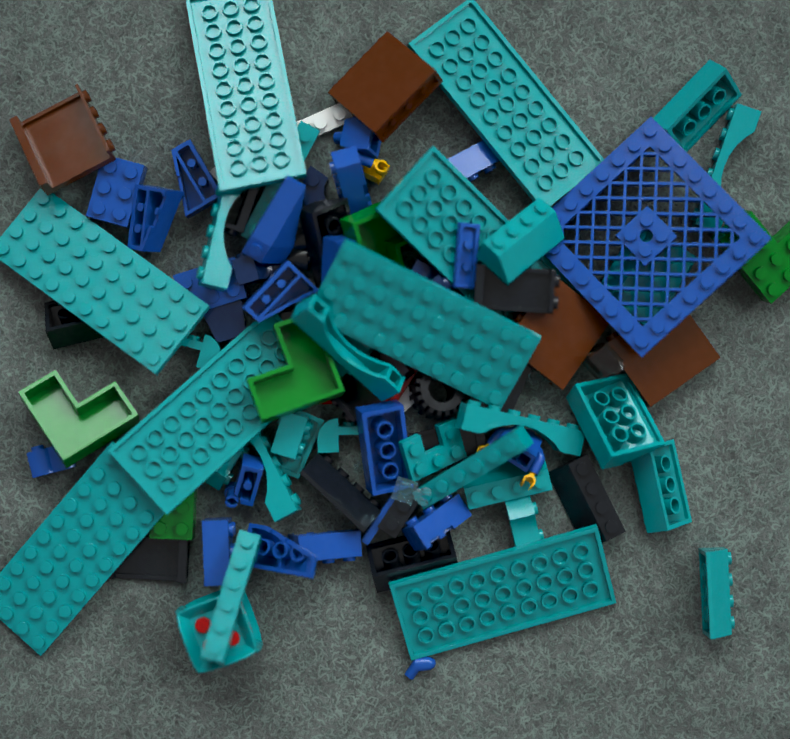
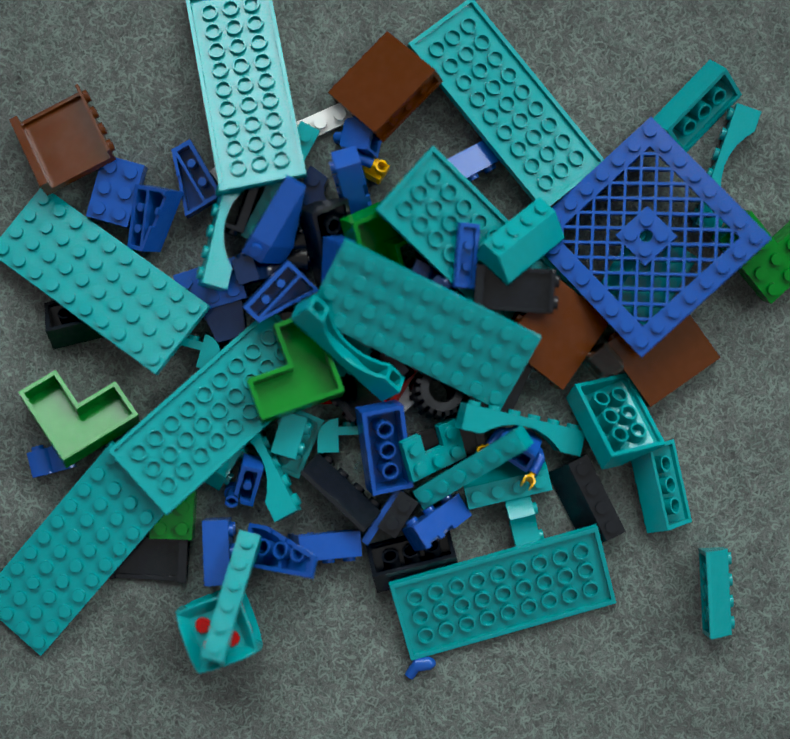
clear light blue plate [391,476,432,506] -> none

